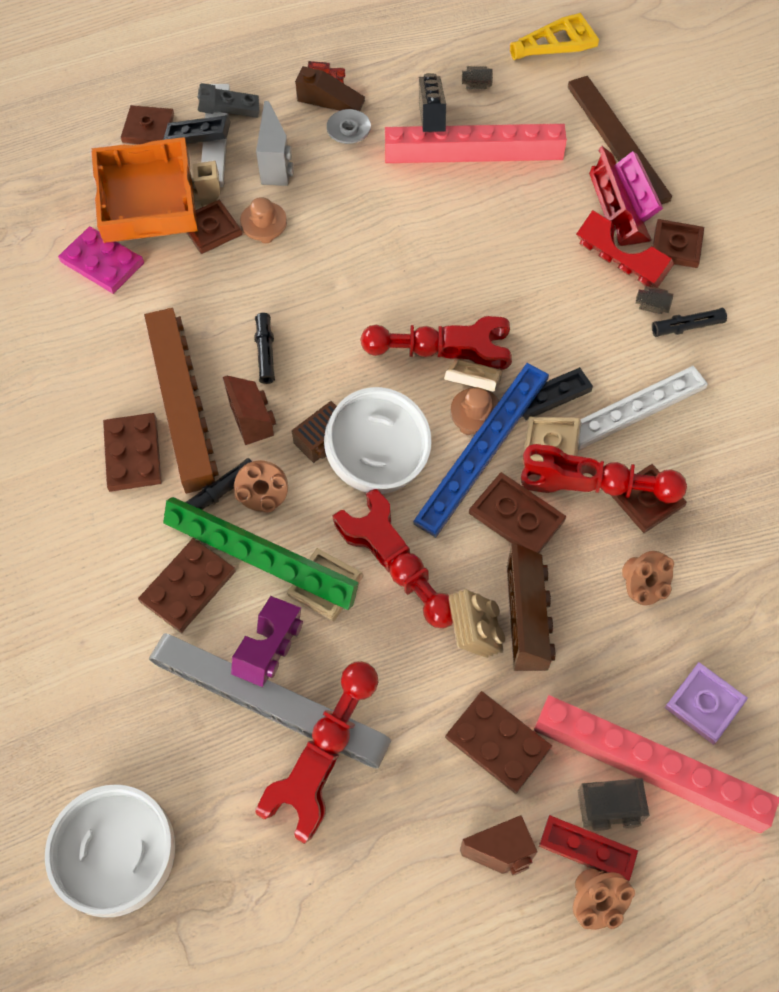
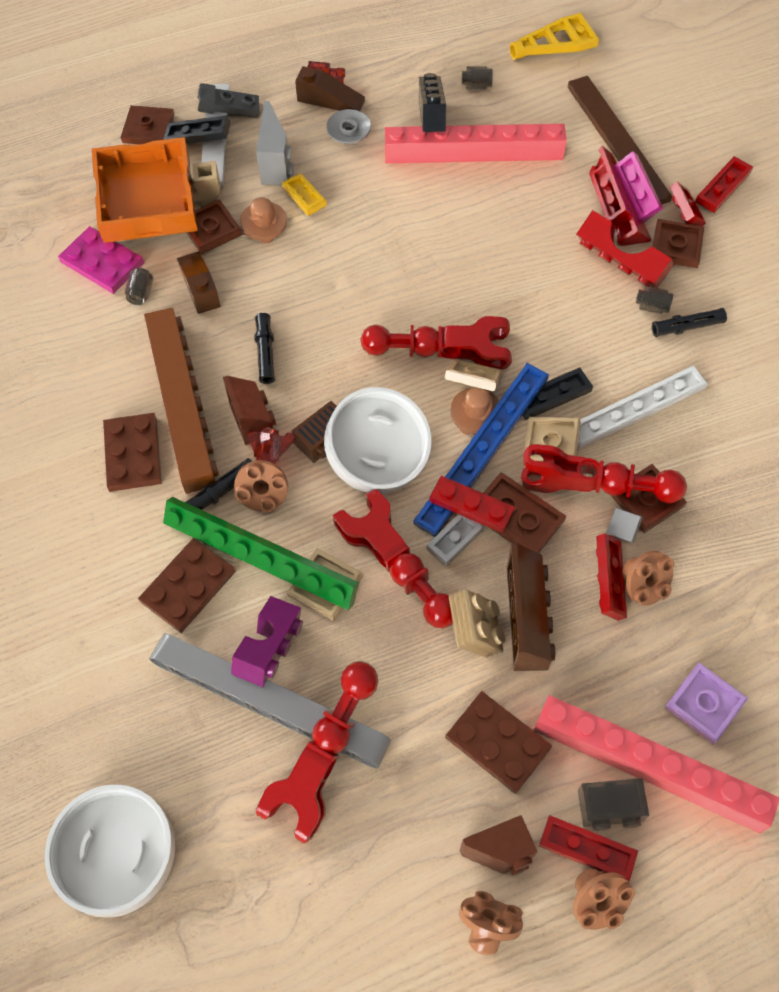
none -> clear smoke brick [125,268,154,305]
none -> reddish brown slope [177,251,221,314]
none -> clear red rock [247,427,296,465]
none -> yellow plate [282,173,327,216]
none -> light grey plate [426,514,483,567]
none -> red plate [429,476,515,533]
none -> nougat plate [459,891,523,955]
none -> red plate [596,533,627,621]
none -> light grey tile [606,508,643,543]
none -> plate [670,182,706,226]
none -> red plate [695,156,753,213]

